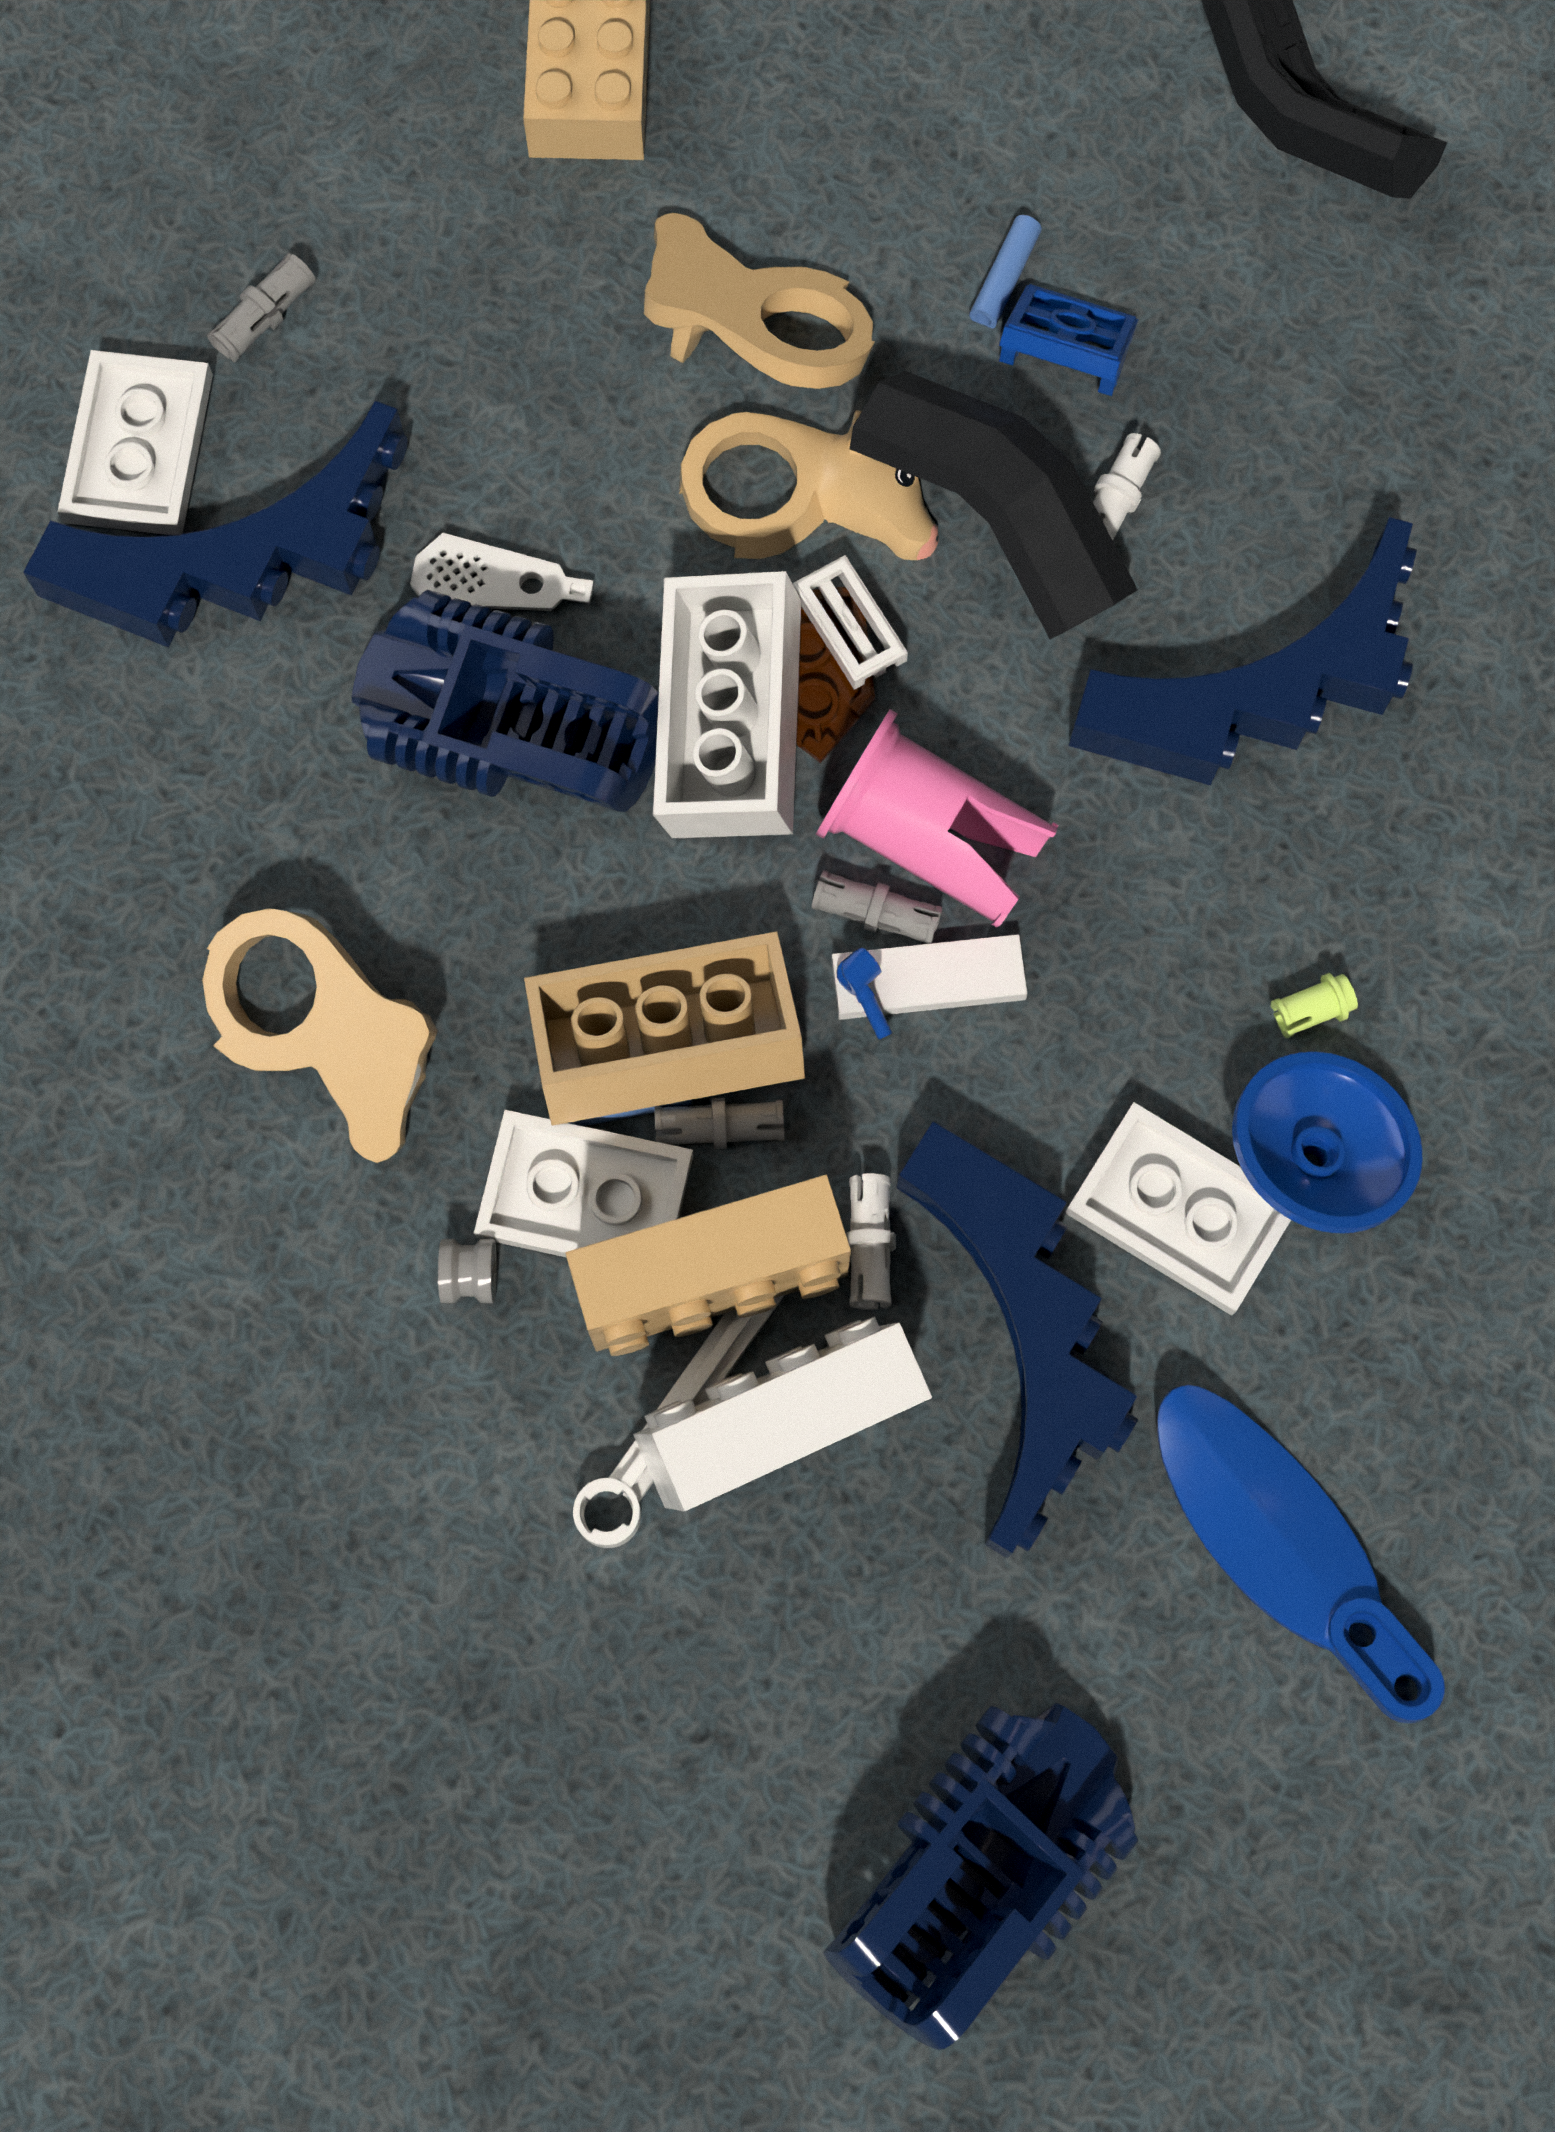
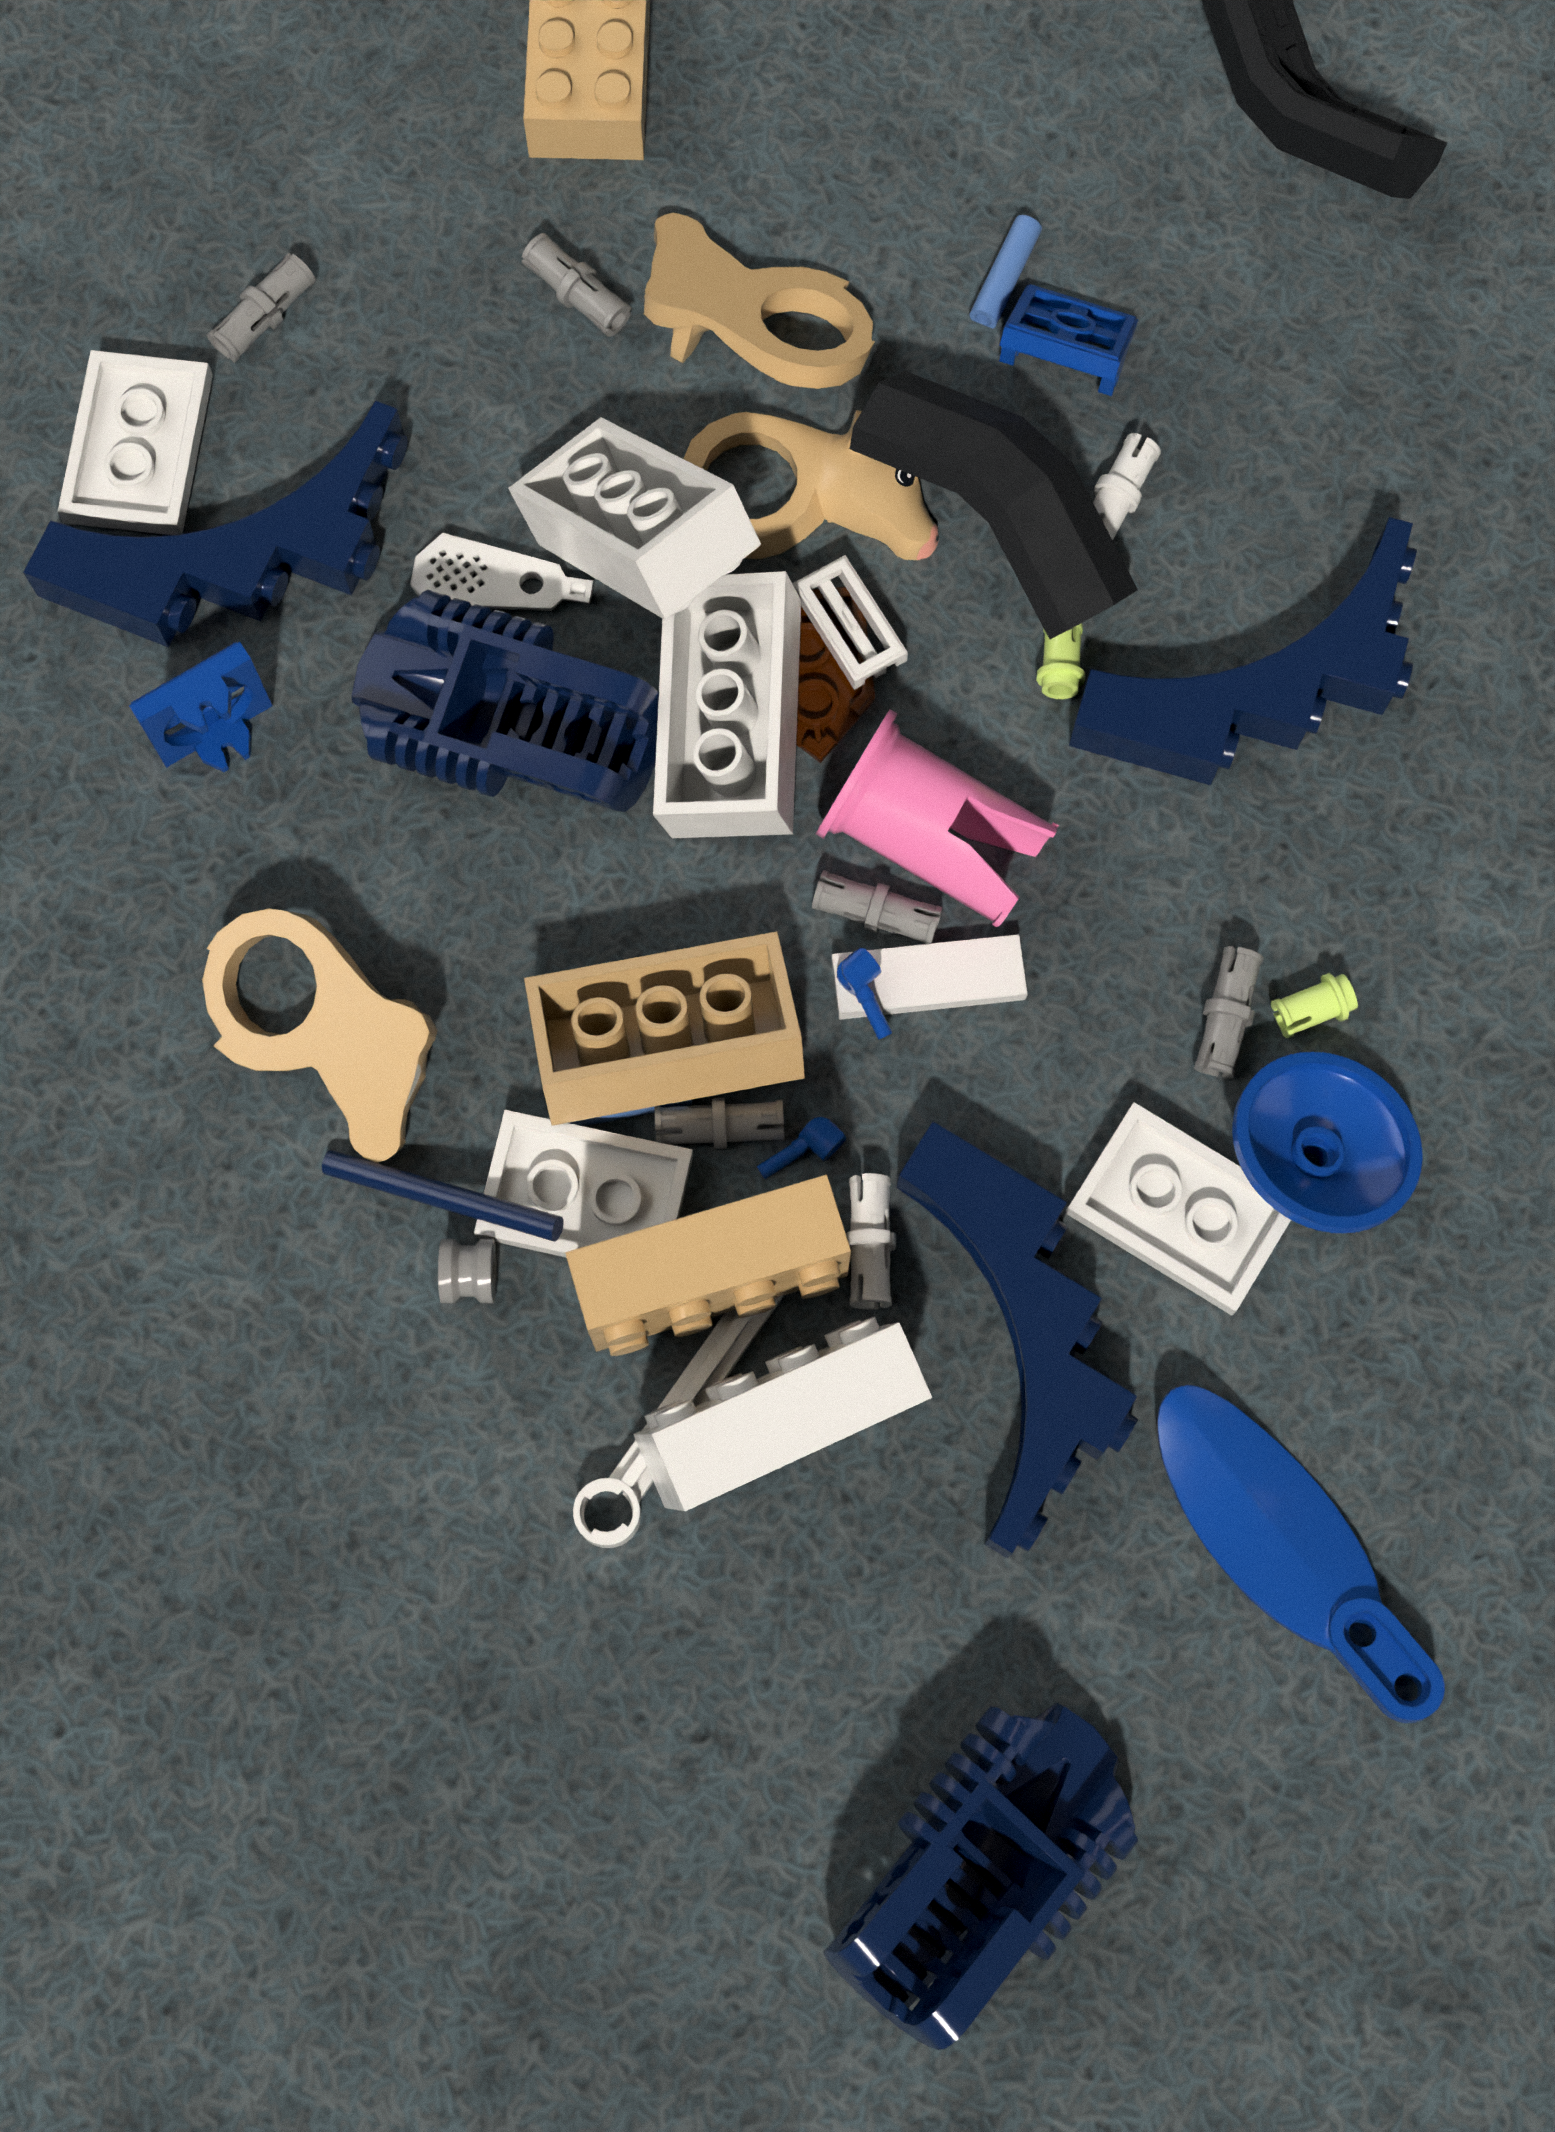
none -> blue piece [129,642,273,772]
none -> dark blue bar [322,1150,564,1242]
none -> white brick [508,417,761,620]
none -> light grey pin [521,233,632,337]
none -> blue hand [757,1117,846,1179]
none -> yellowish green pin [1036,623,1085,699]
none -> light grey pin [1194,946,1264,1079]

